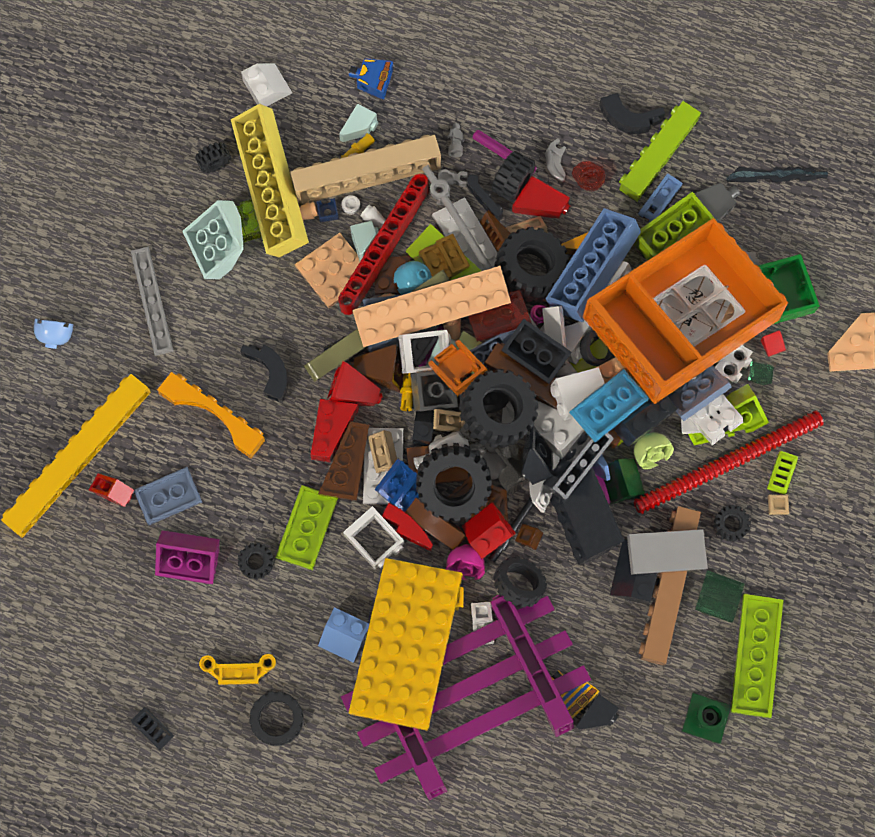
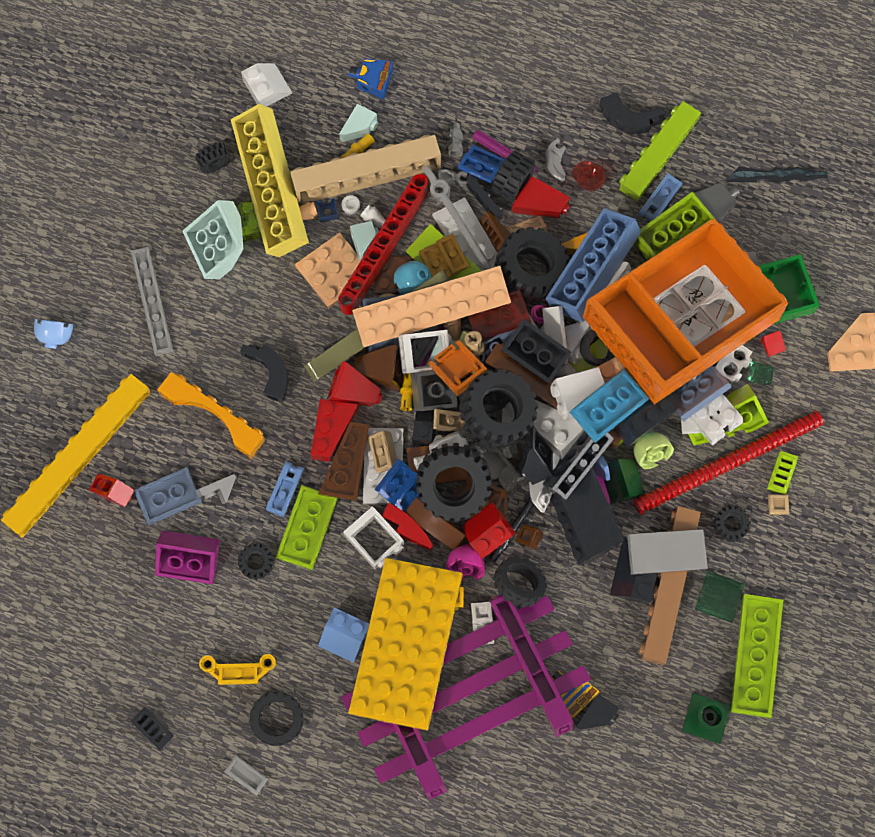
none -> light grey slope [196,474,236,504]
none -> light grey tile [224,755,269,796]
none -> medium blue plate [266,461,305,517]
none -> blue slope [458,145,505,183]
none -> tan bush [464,331,485,356]

